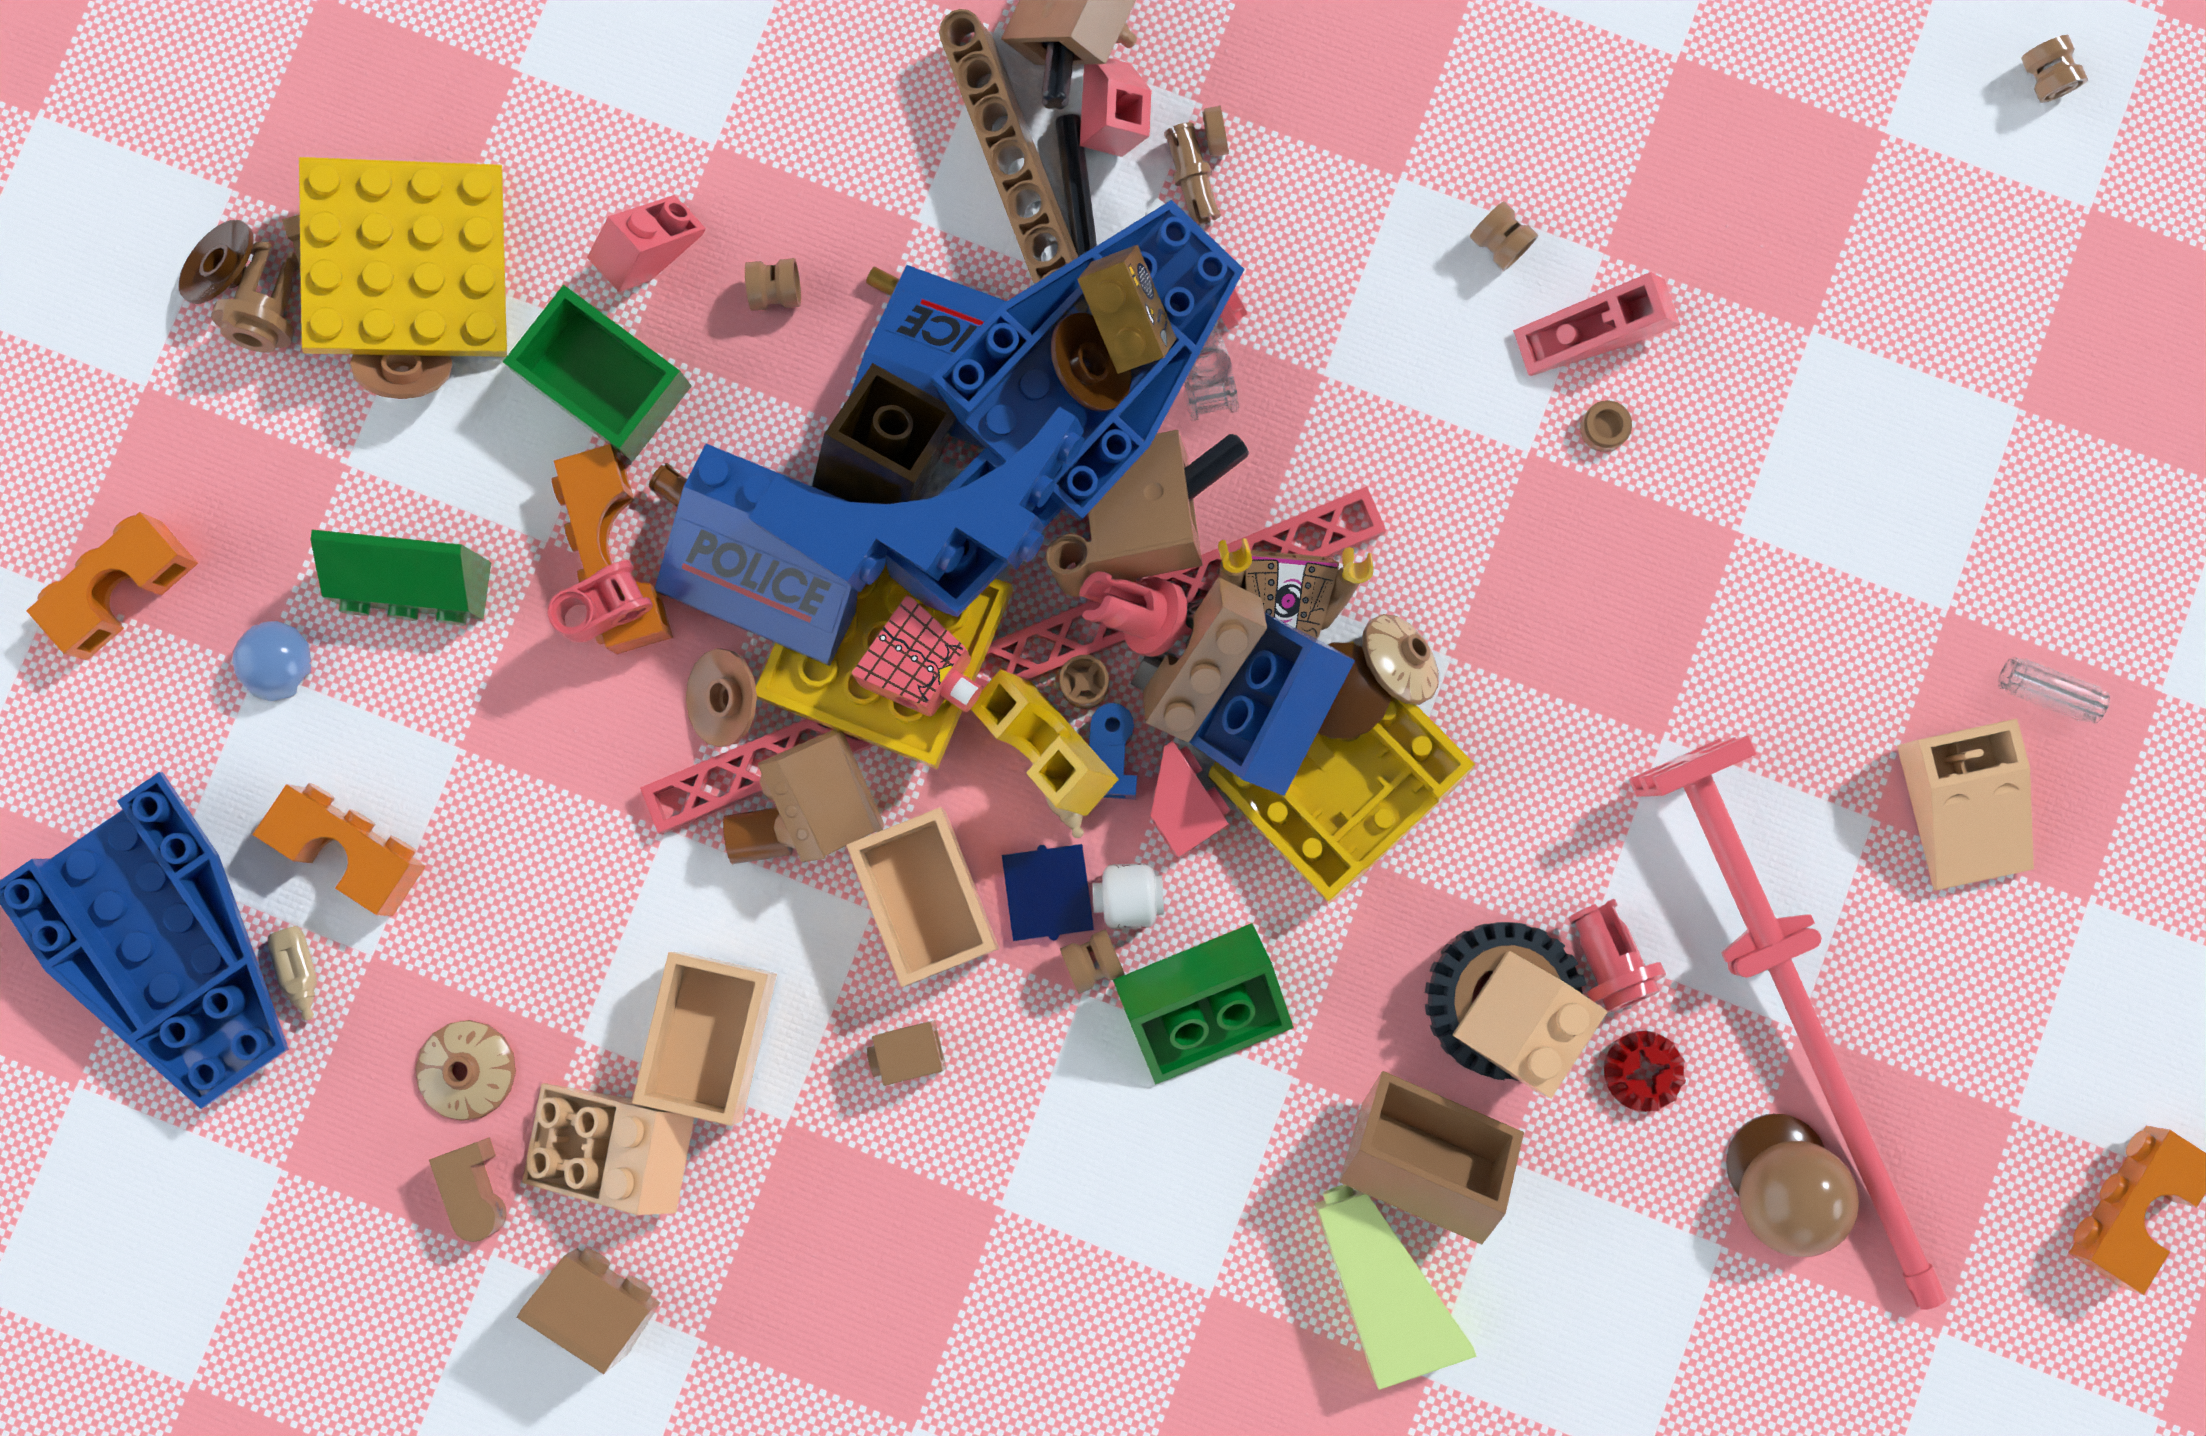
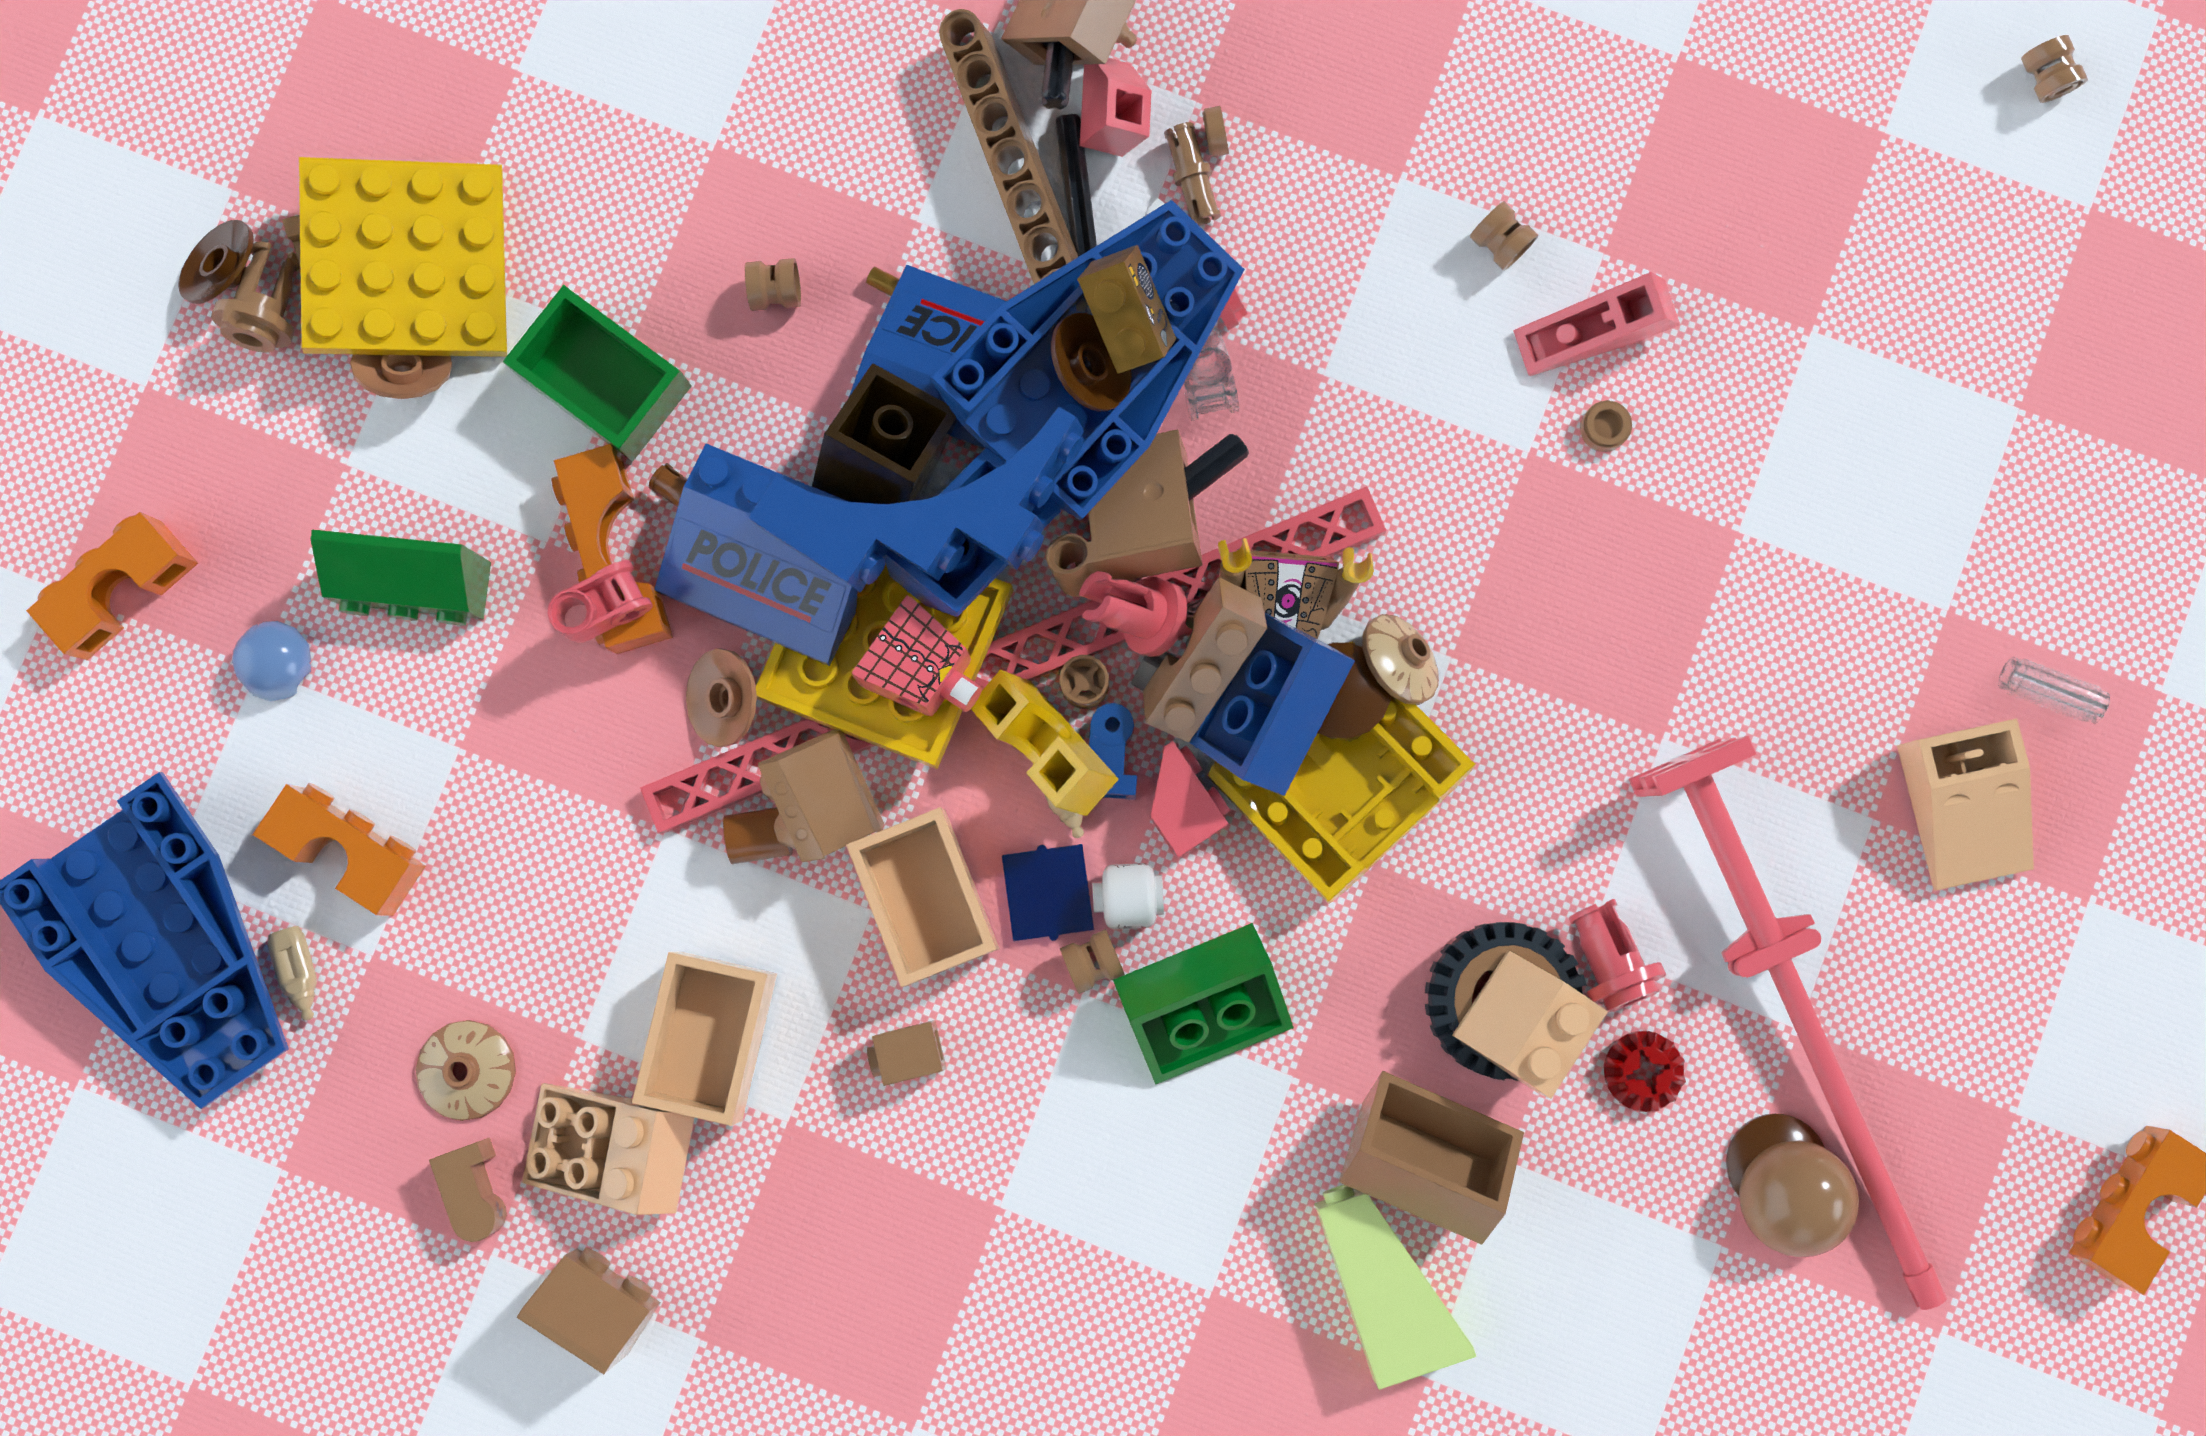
coral slope [587,195,706,292] -> none

